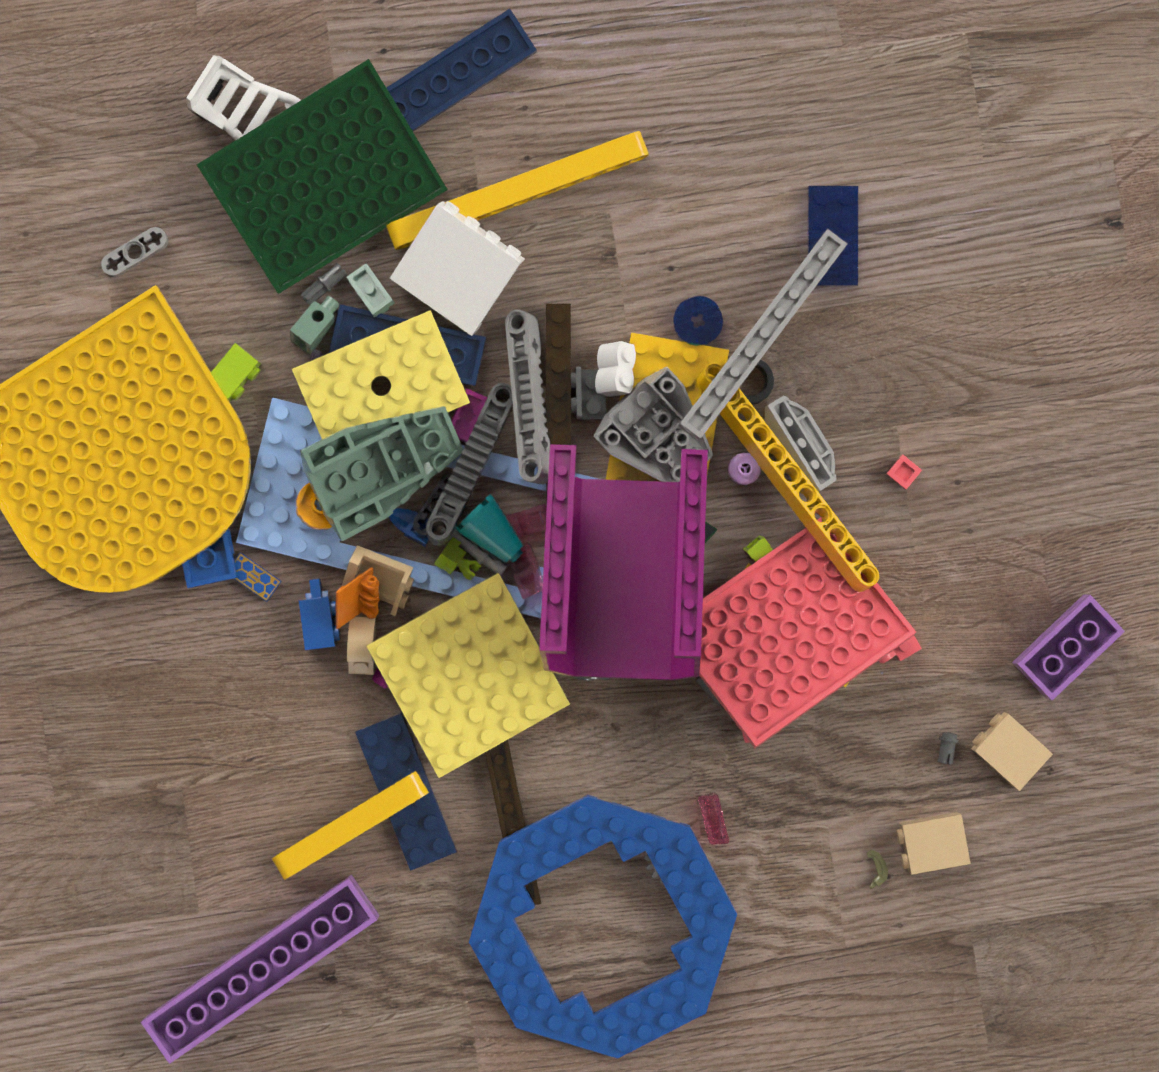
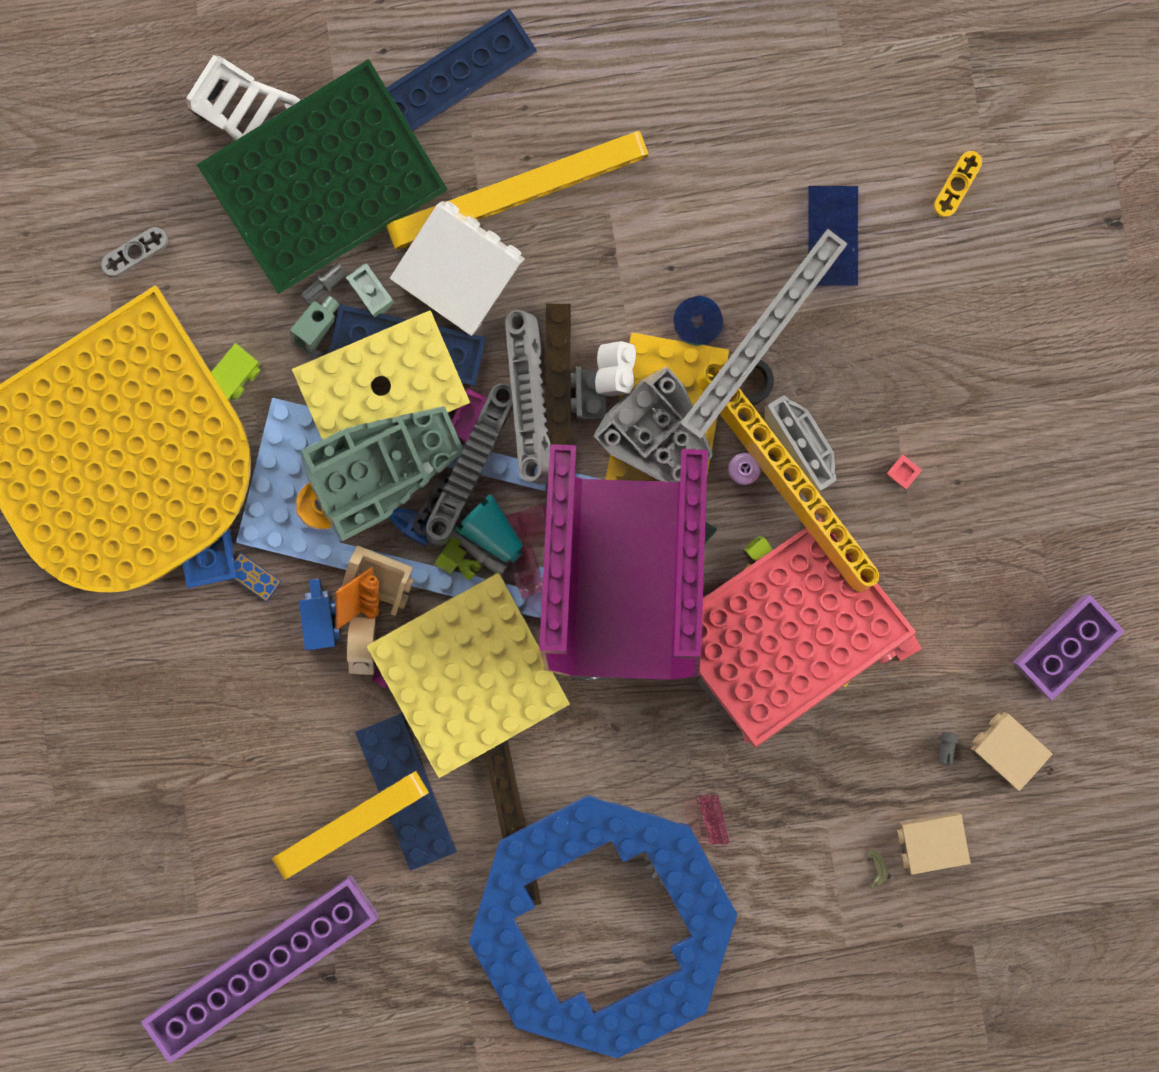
none -> yellow beam [933,151,982,218]

